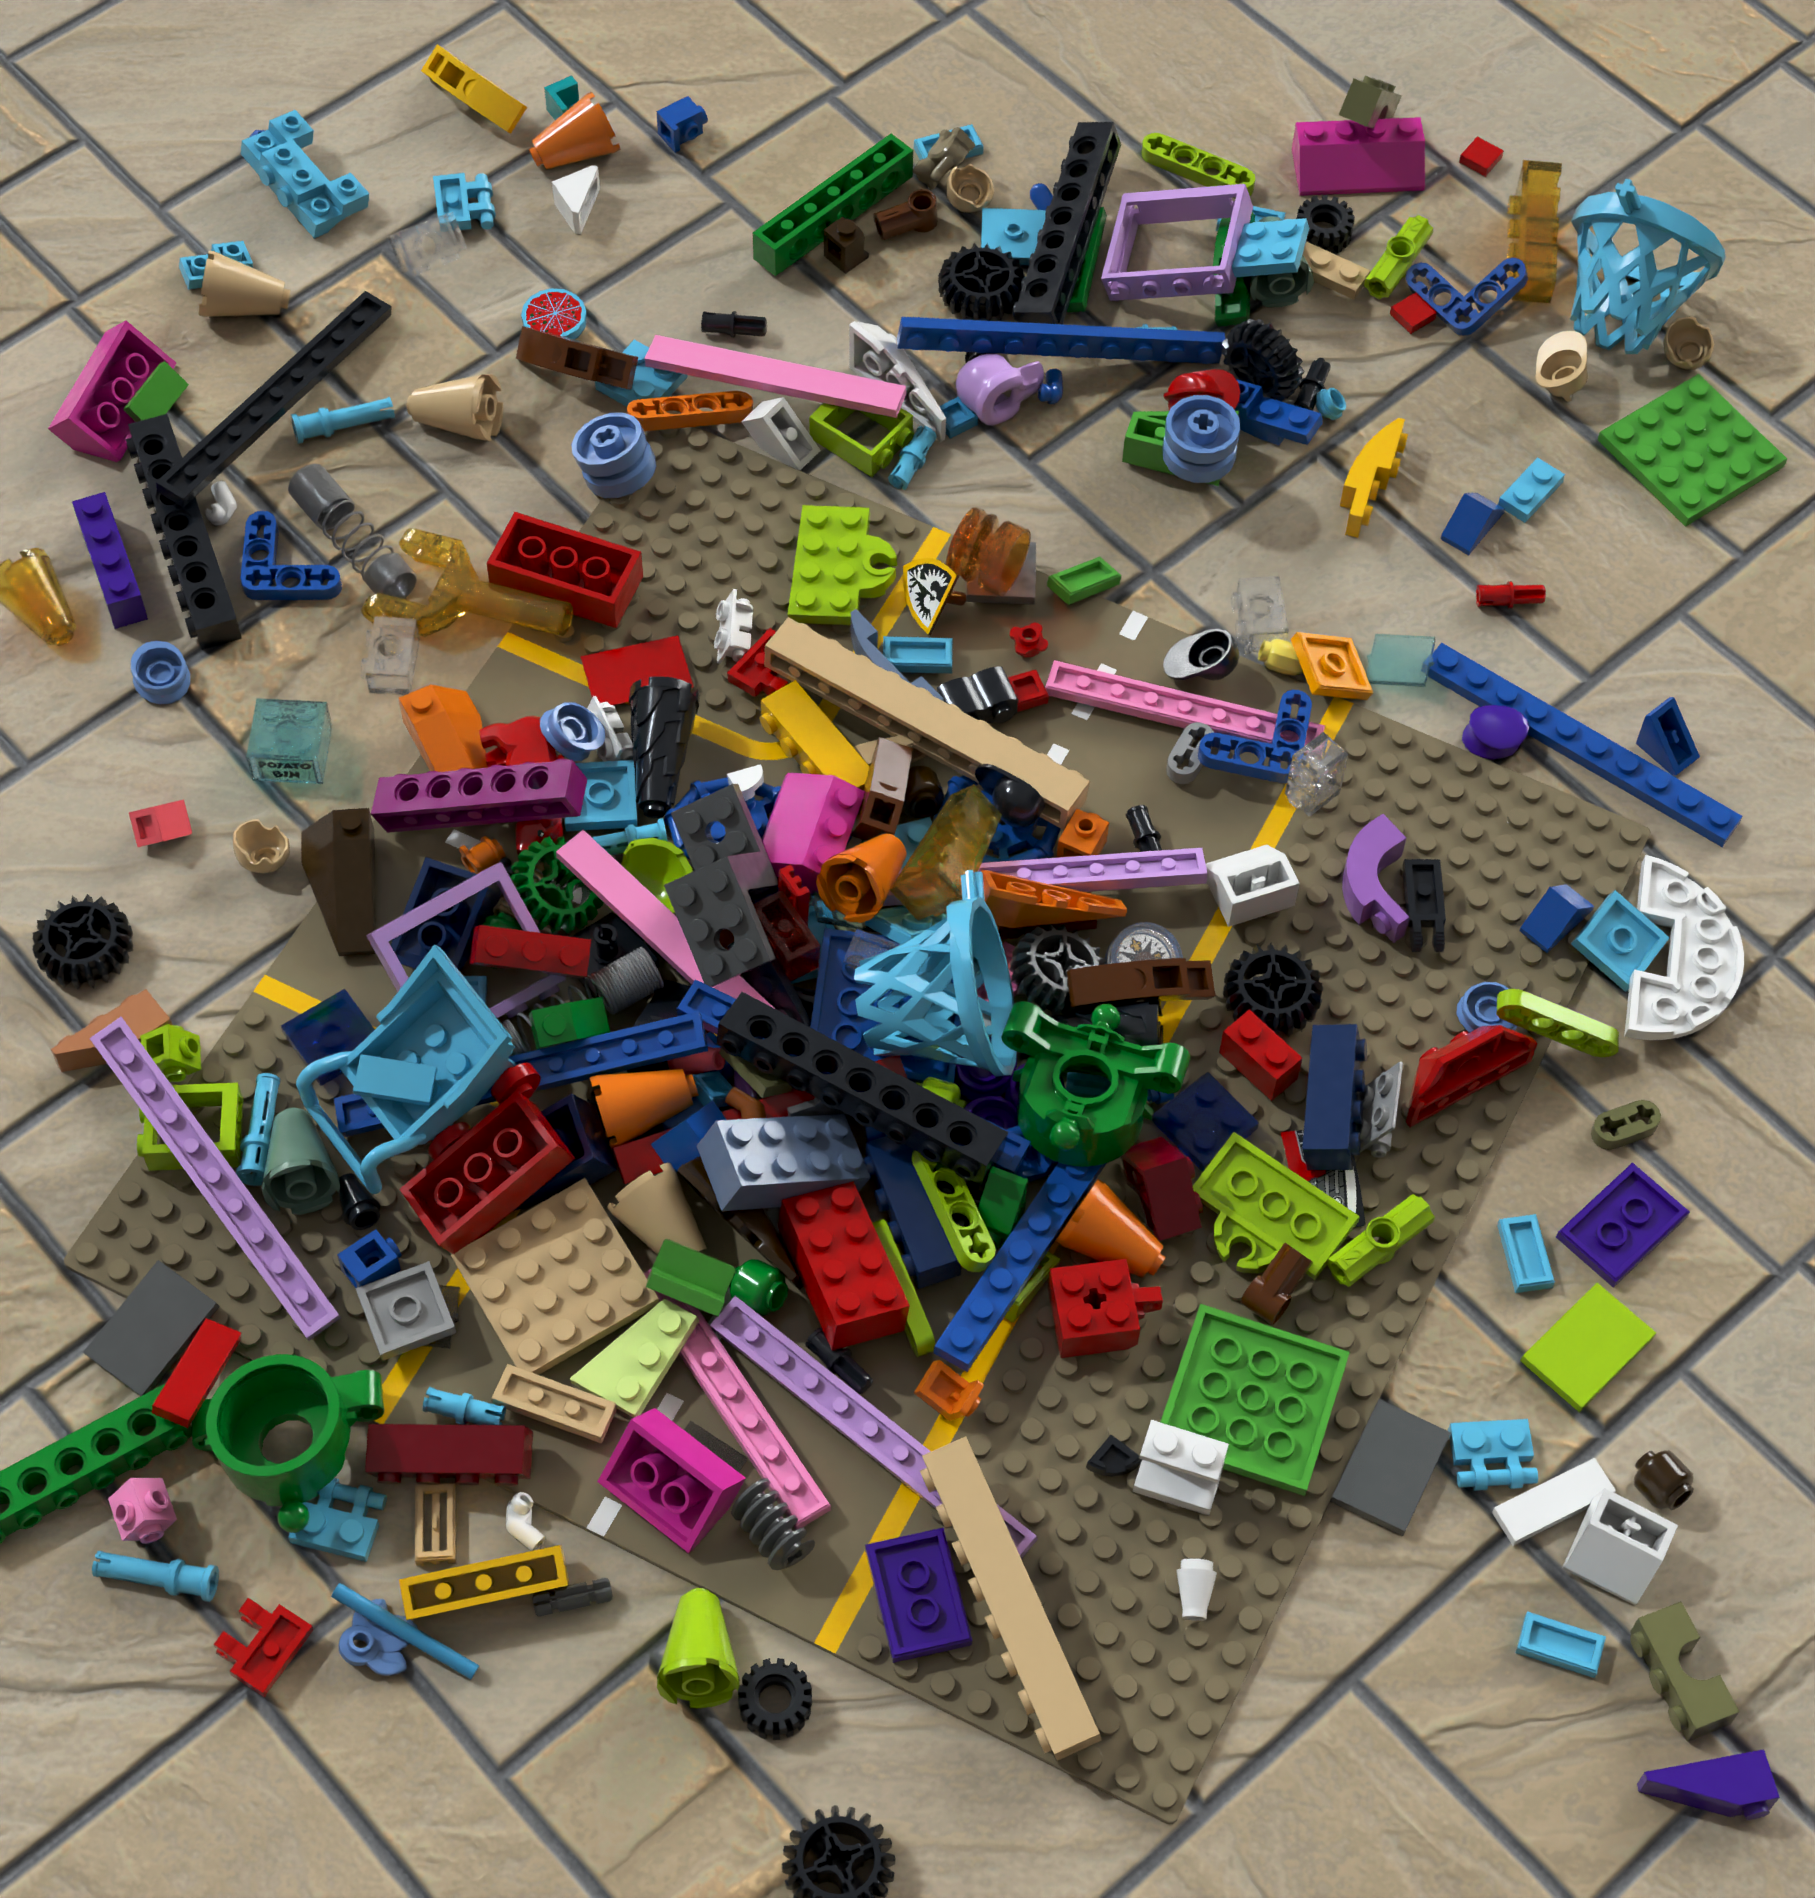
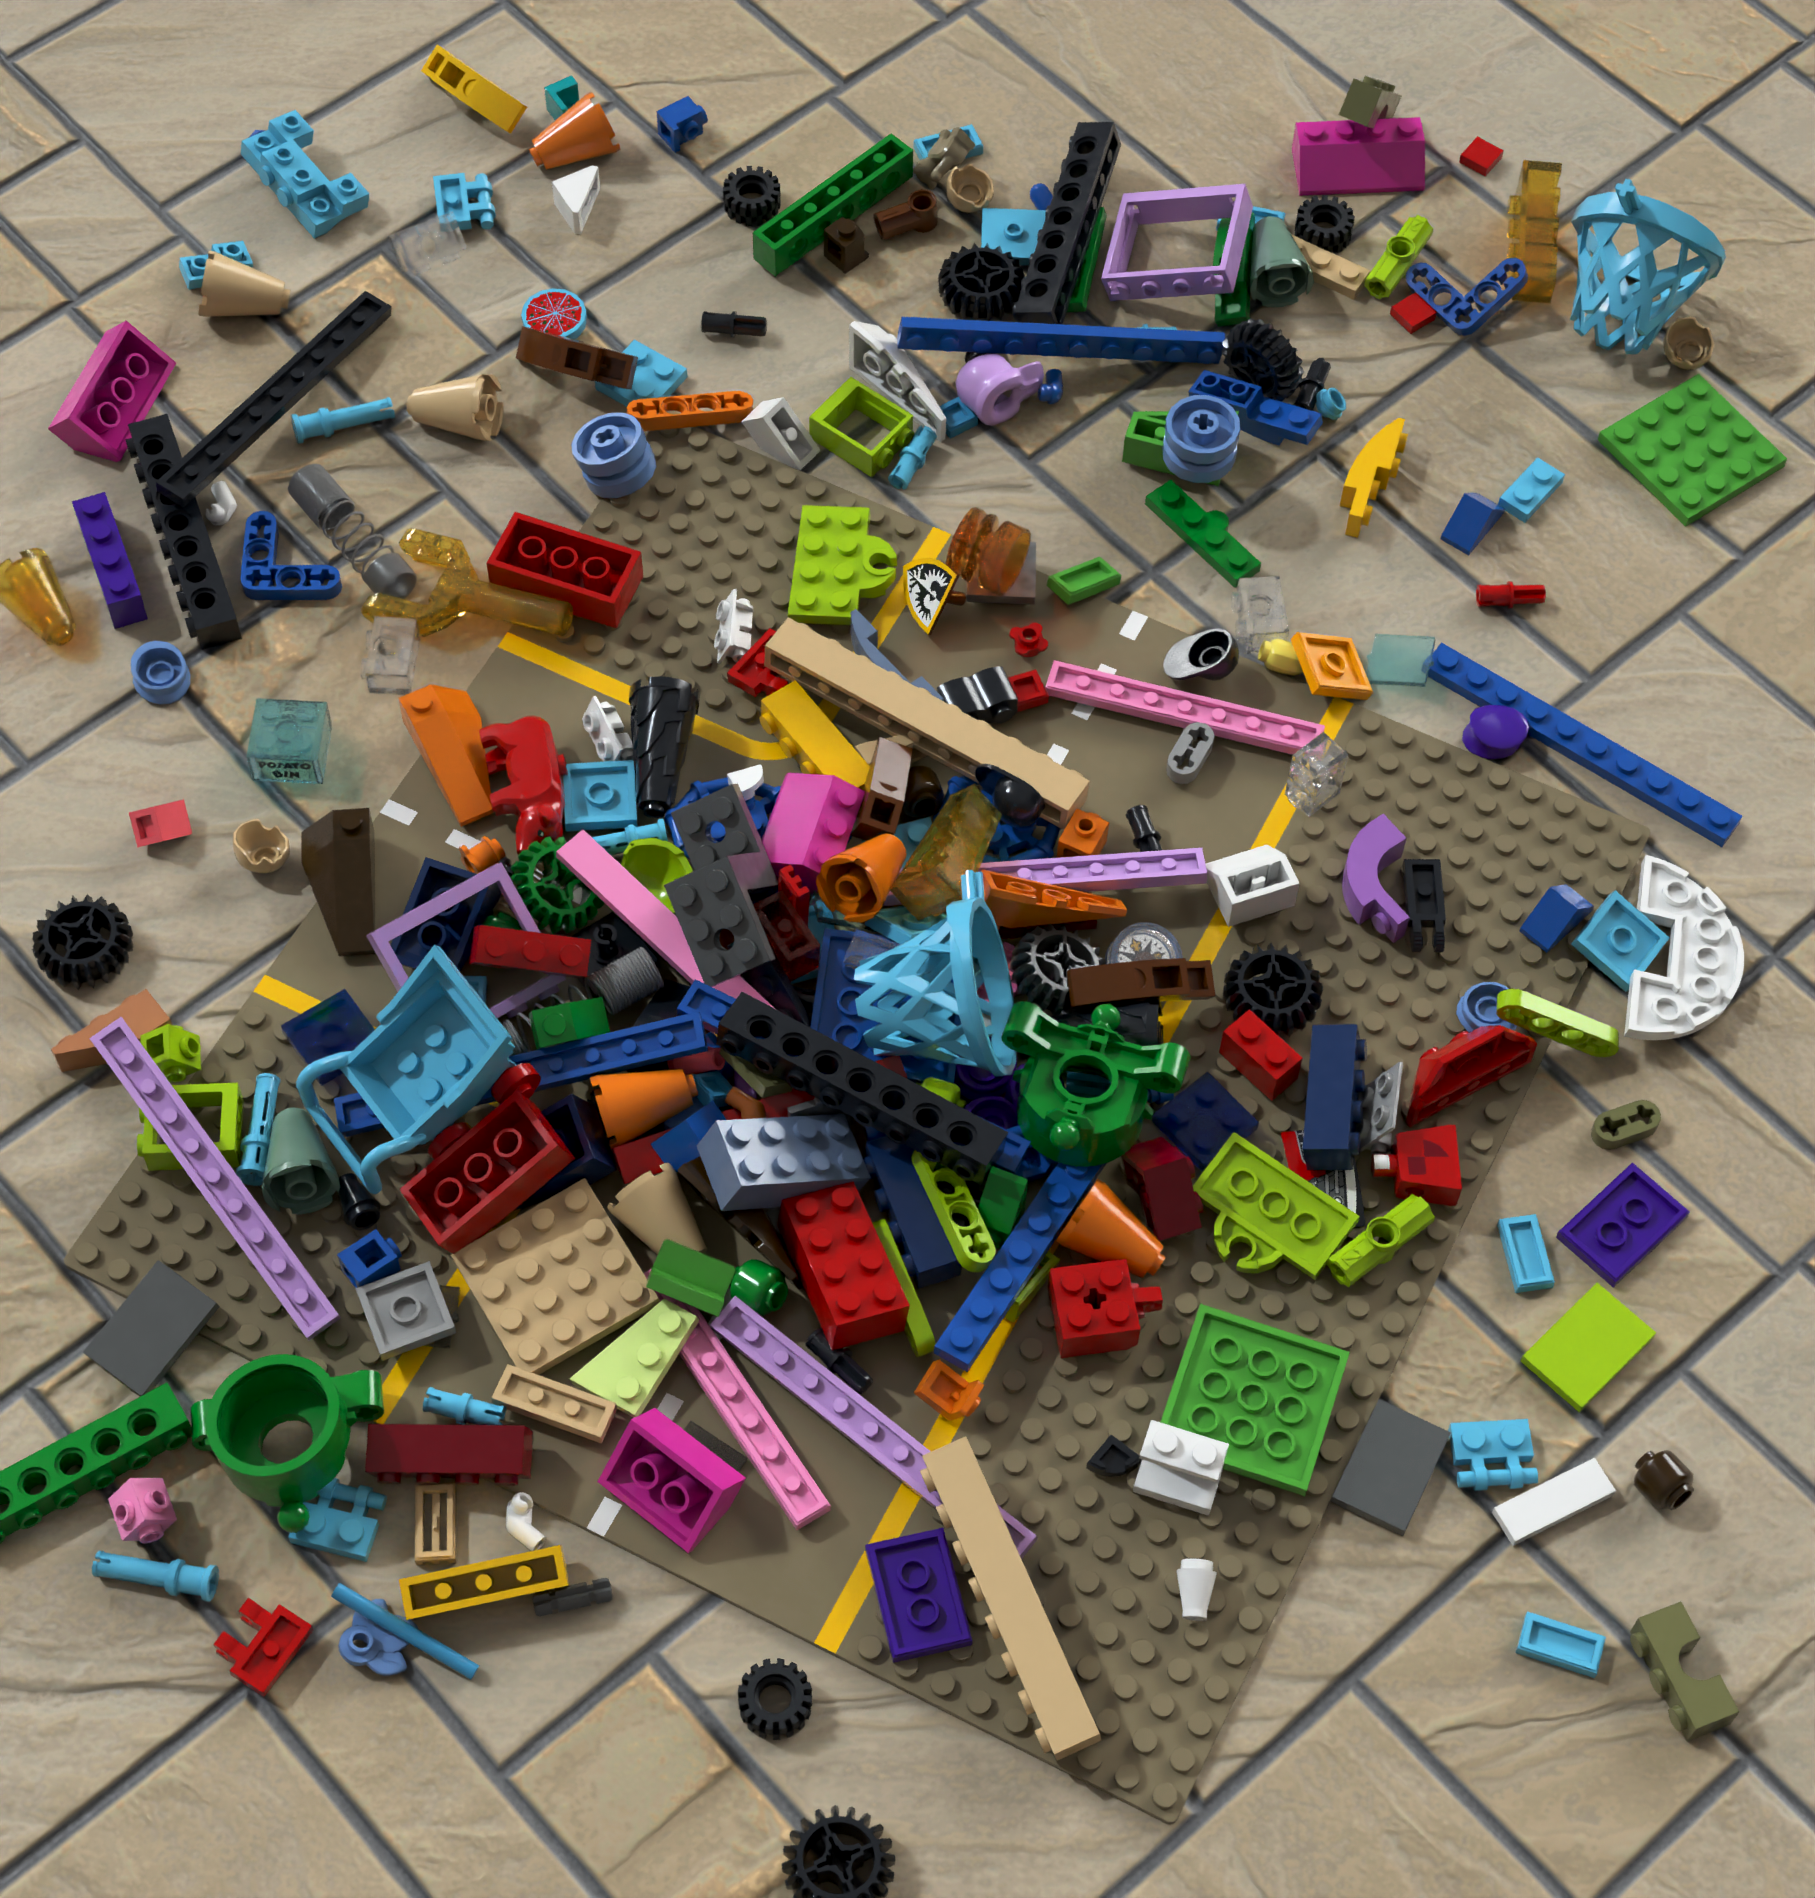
bright green tile [123,361,189,422] -> none
red tile [152,1318,242,1428] -> none
medium azure tile [353,1054,438,1106] -> none
magenta brick [371,759,587,833] -> none
medium blue piece [540,702,605,761] -> none
red sticker [580,635,694,705] -> none
bright pink tile [644,335,906,418] -> none
lime cone [657,1588,739,1708] -> none
dark grey piece [731,1478,815,1570] -> none
medium azure tile [883,636,953,673] -> none
lime beam [1141,133,1255,198] -> none
red piece [1163,369,1241,411] -> none
blue beam [1198,690,1312,783] -> none
medium azure plate [1232,218,1309,277] -> none
reddish brown piece [1240,1243,1313,1325] -> none
tan piece [1535,331,1588,402] -> none
white slope [1562,1488,1678,1606] -> none
blue slope [1636,697,1700,775] -> none
dark purple slope [1637,1749,1780,1820] -> none
none -> black tyre [723,166,781,226]
none -> green hinge [1145,480,1261,588]
none -> red torso [1371,1125,1462,1206]

